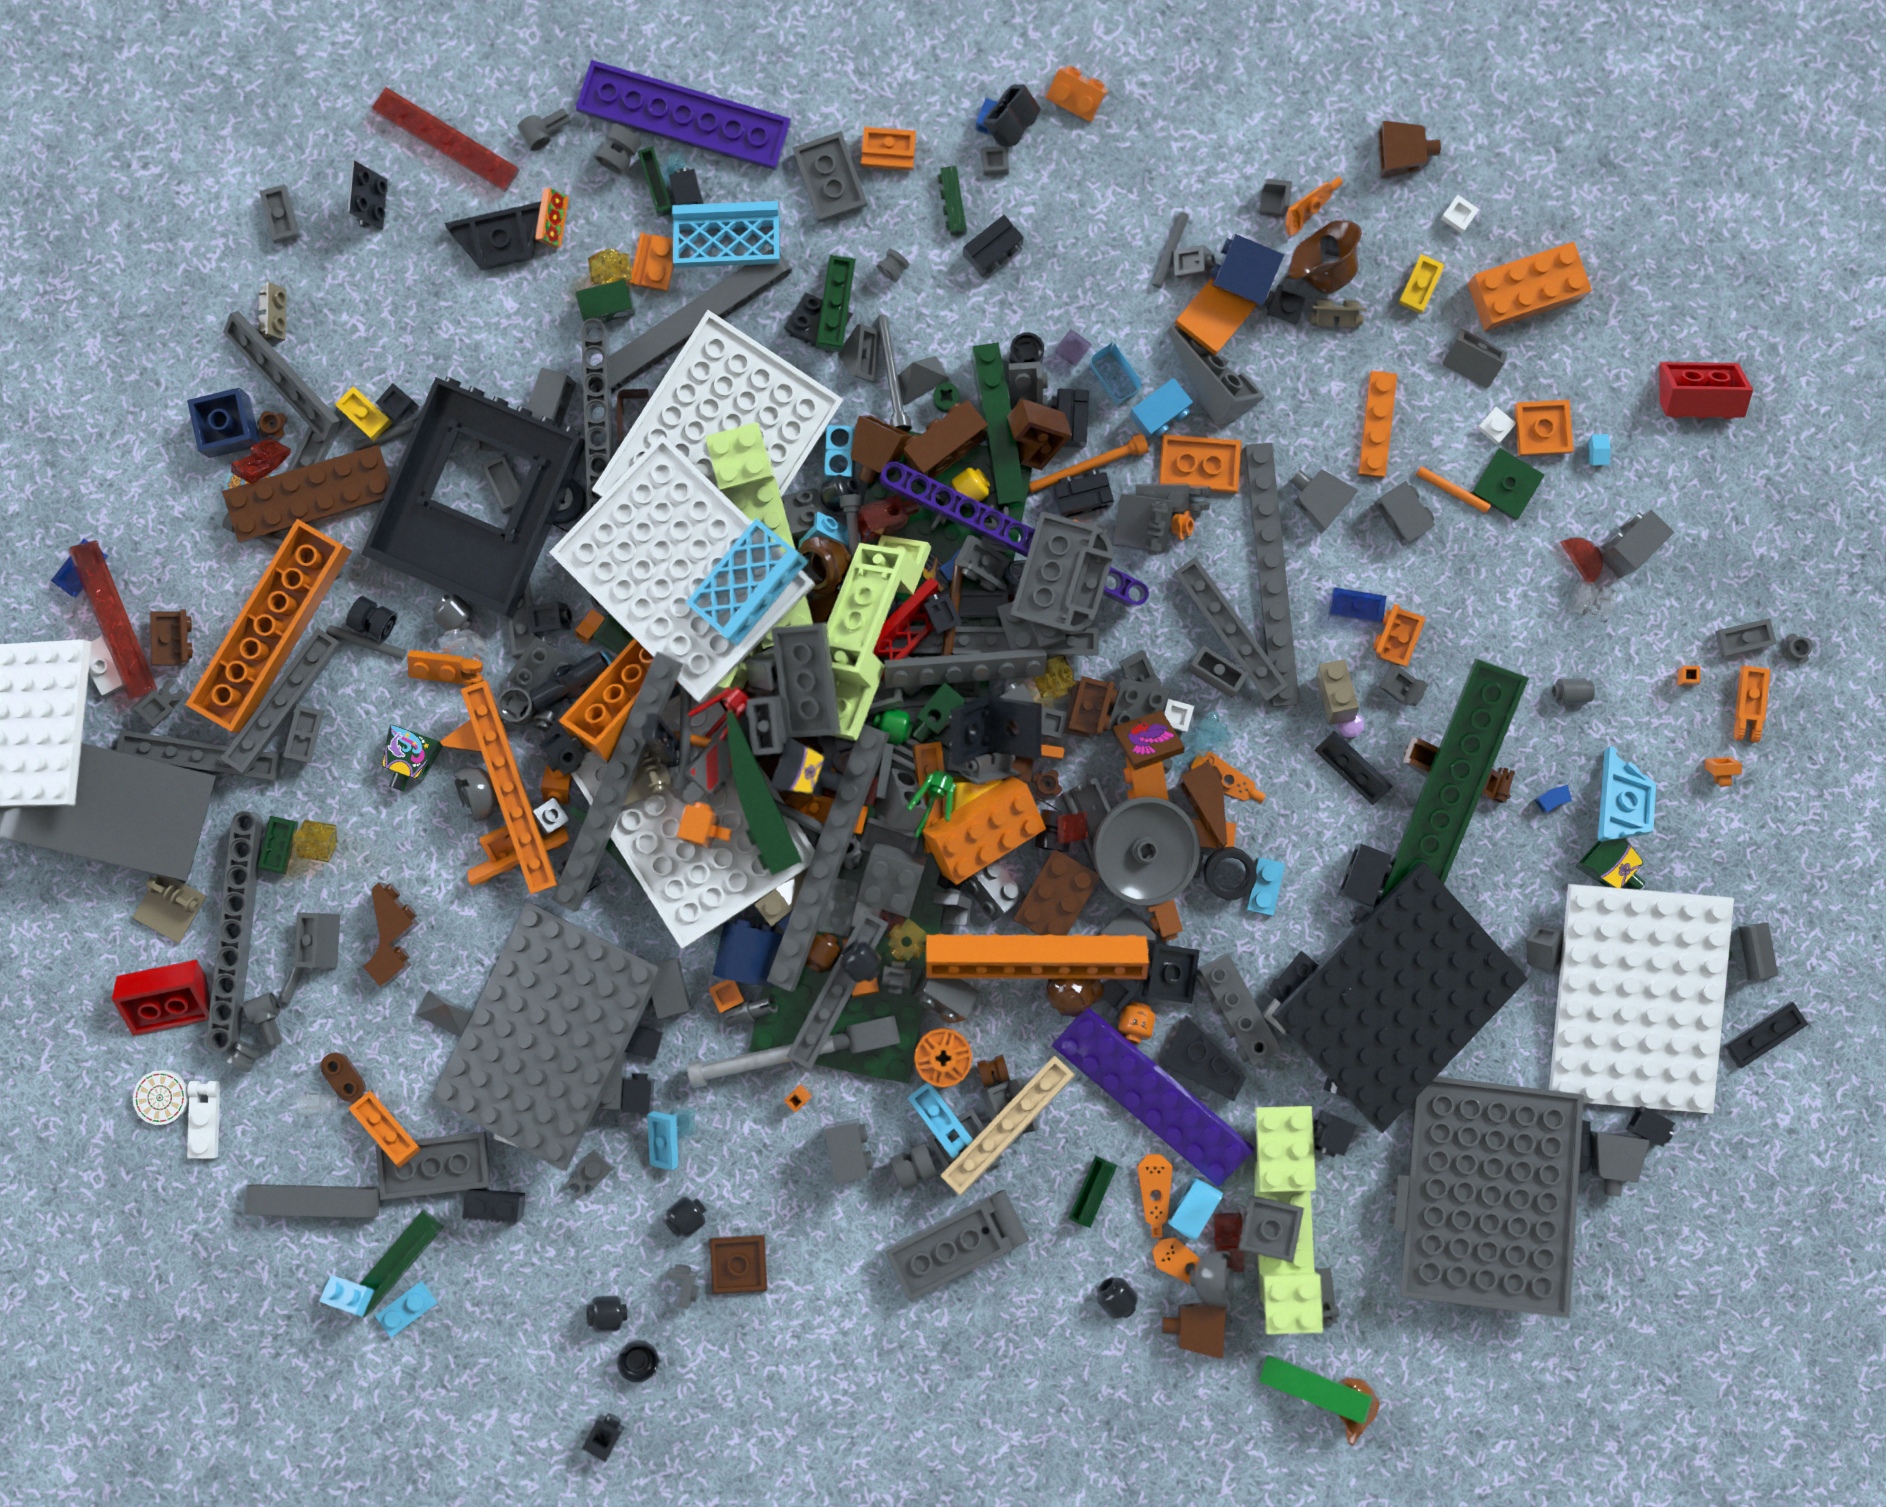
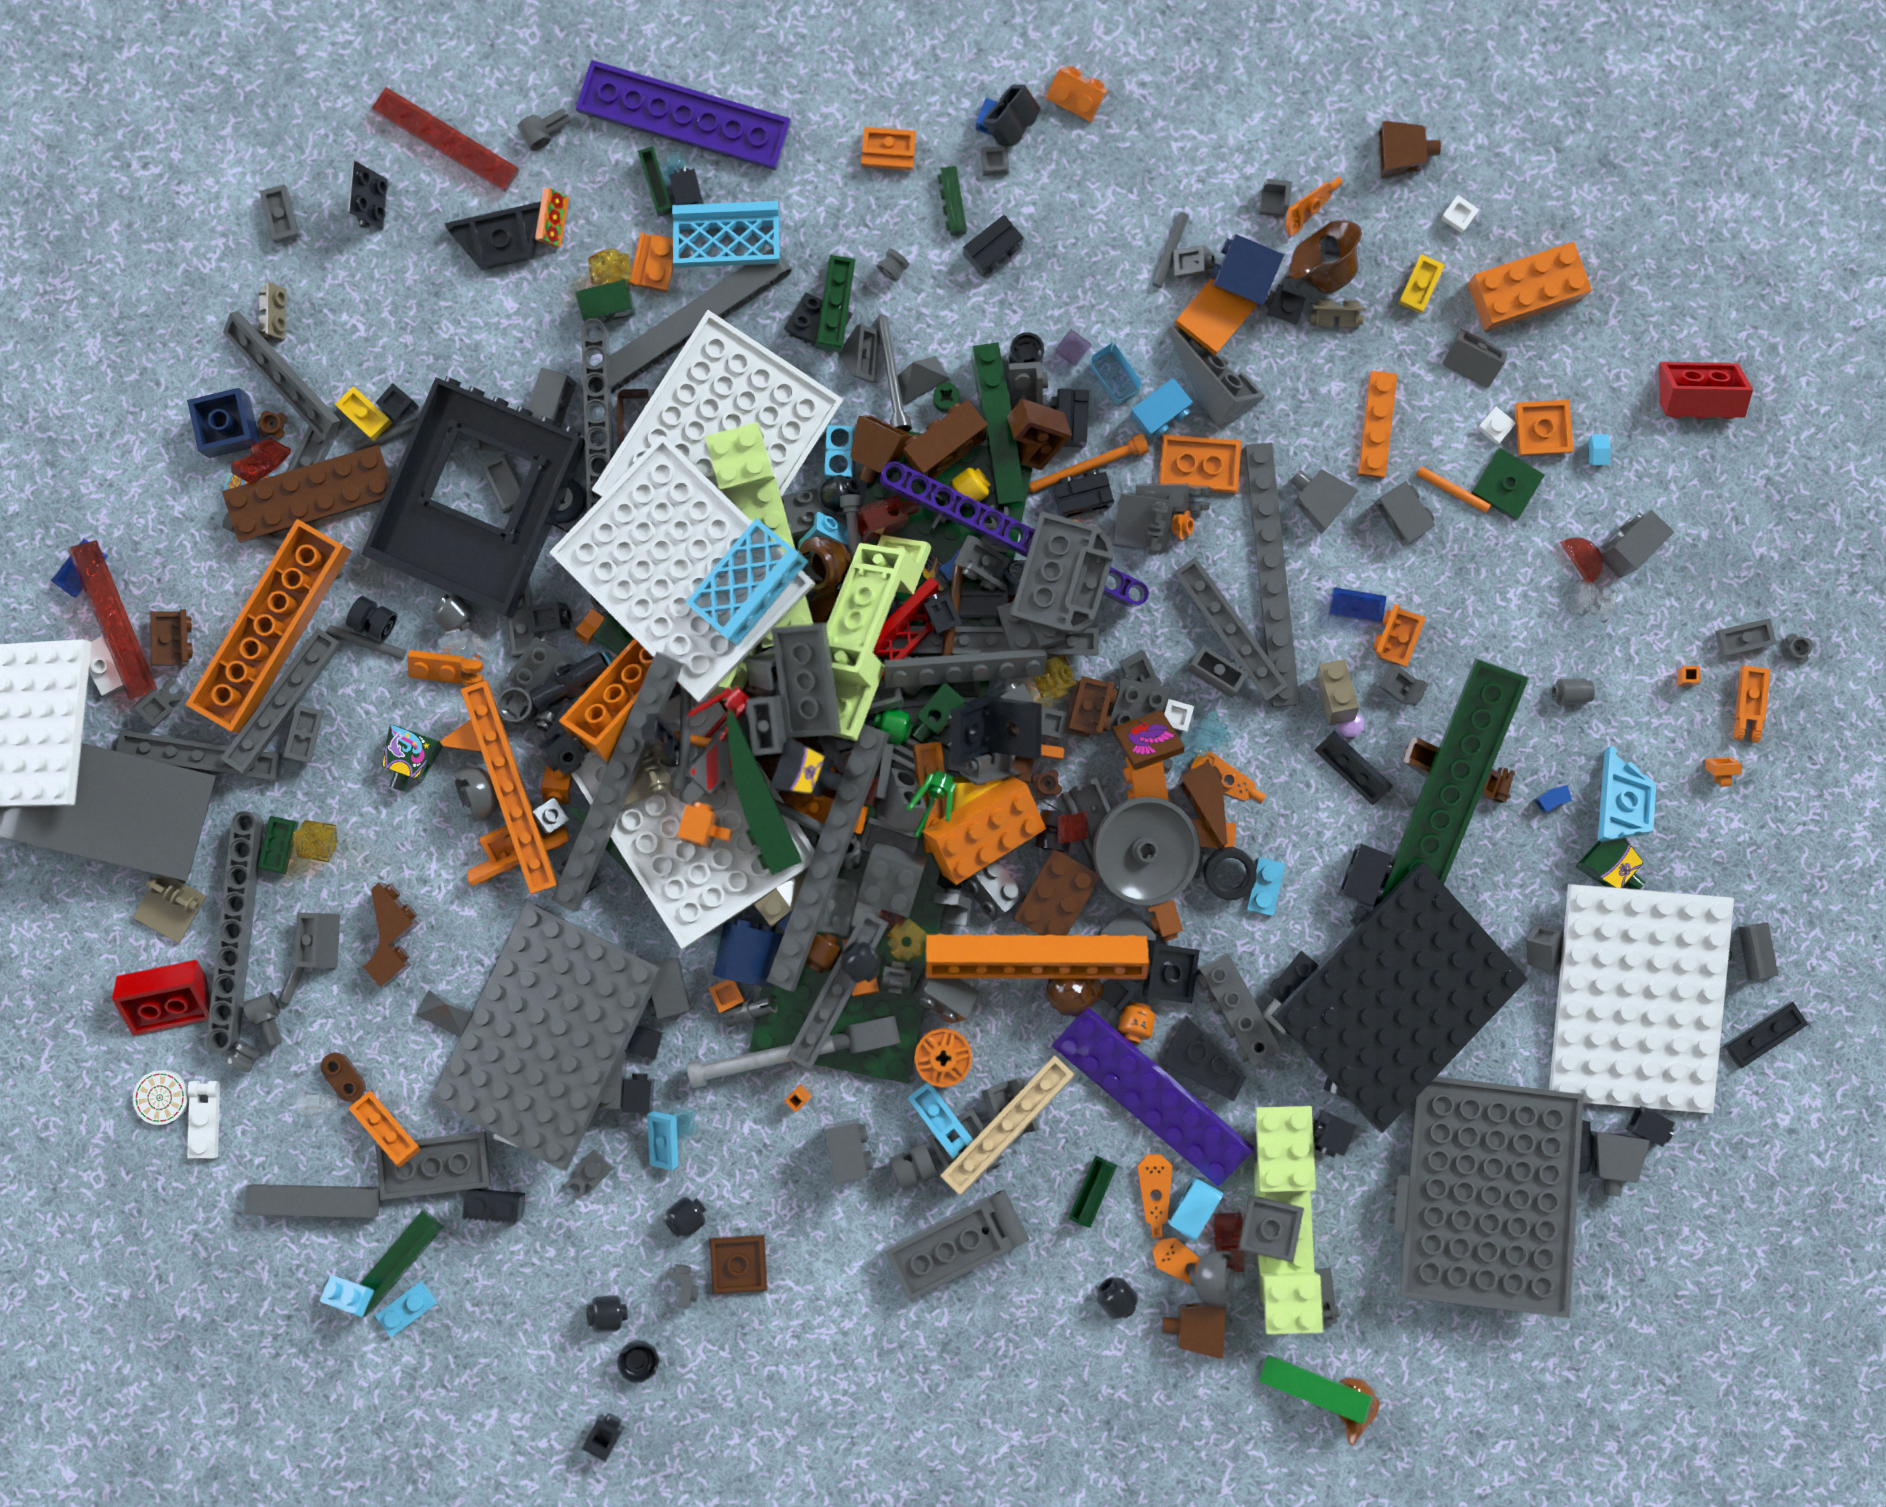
dark grey wheel [594,124,642,175] -> none
dark grey plate [792,131,868,223] -> none
reddish brown wheel [977,1054,1010,1088] -> none

